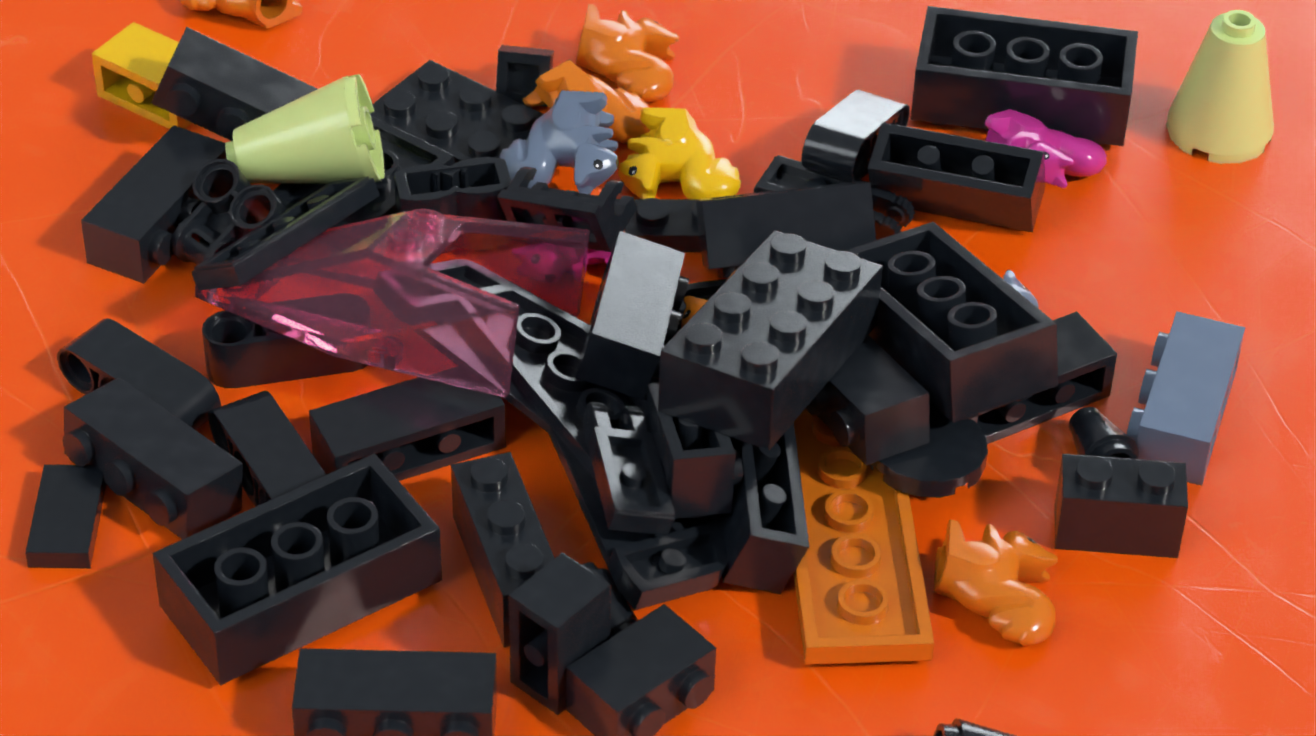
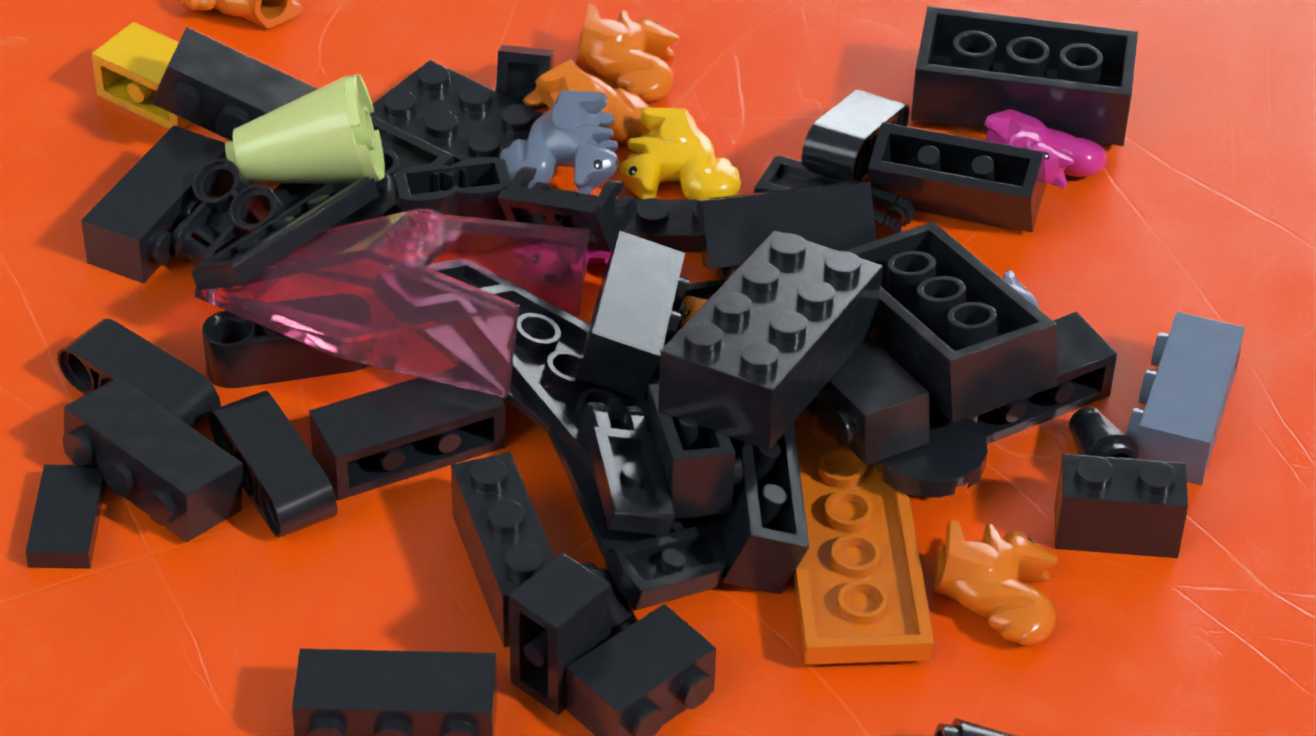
black brick [153,453,442,685] -> none
yellowish green cone [1166,10,1274,164] -> none

